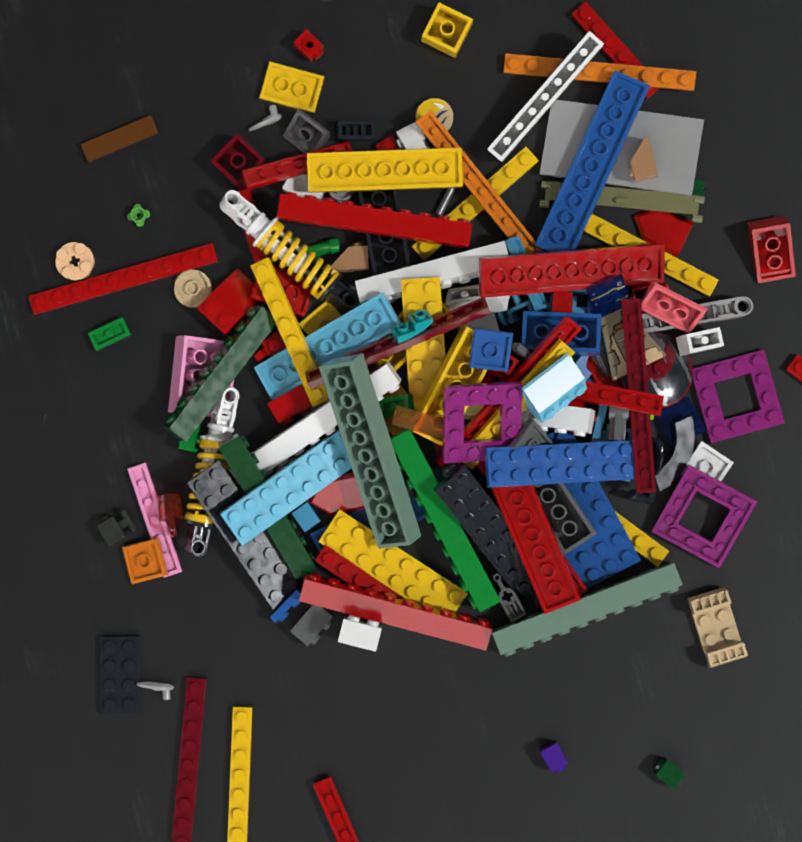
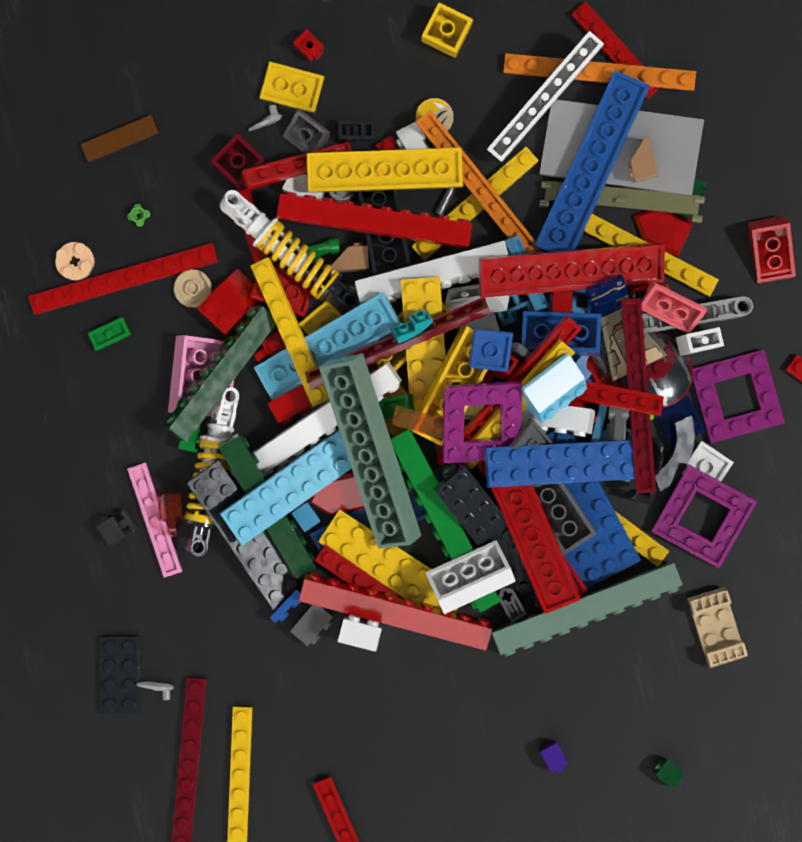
orange tile [122,538,169,584] -> none
none -> white slope [426,540,515,614]

